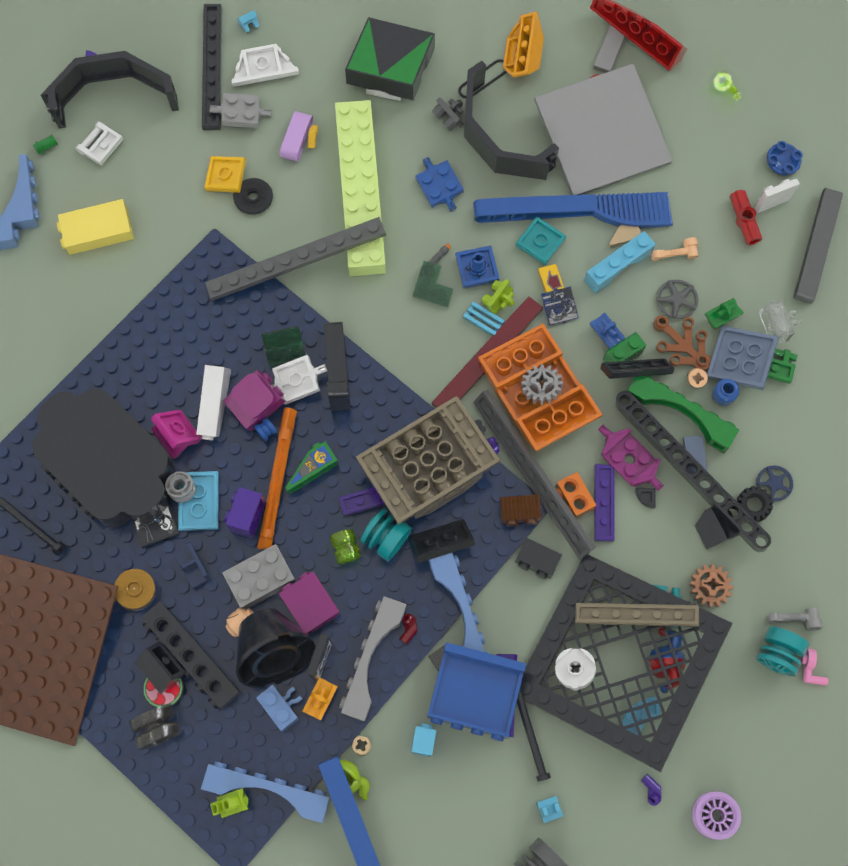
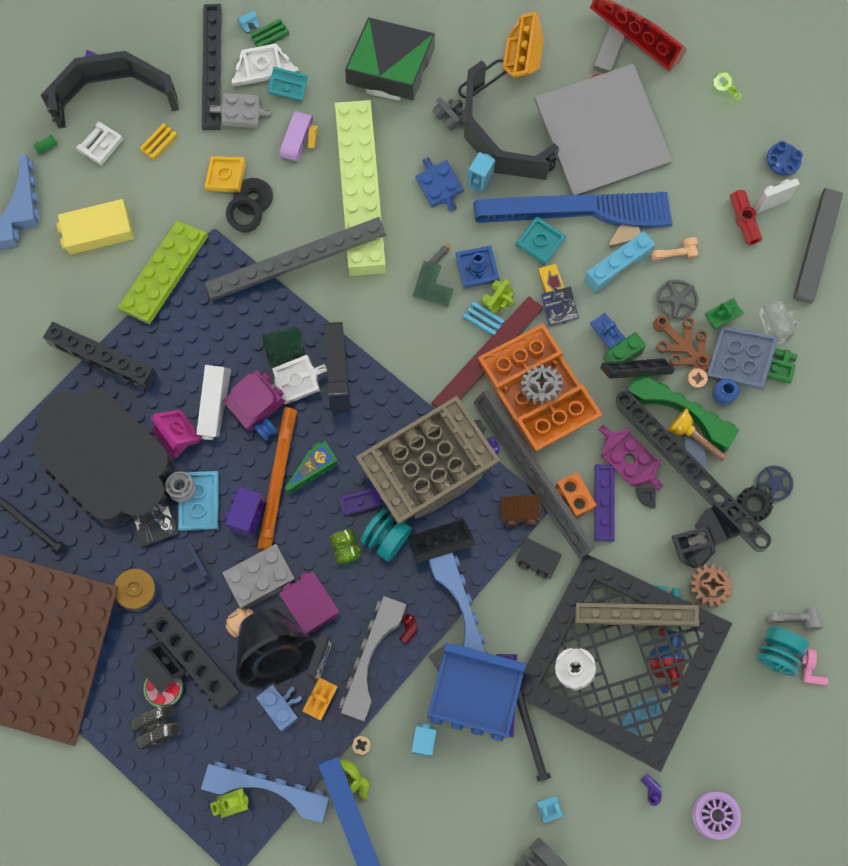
none -> black brick [43,321,157,391]
none -> lime plate [117,220,208,325]
none -> yellow tile [140,123,178,161]
none -> black tyre [226,196,262,232]
none -> green tile [250,19,289,47]
none -> teal plate [268,66,308,102]
none -> medium azure brick [467,152,495,194]
none -> piece [667,408,726,461]
none -> black slope [671,526,716,568]

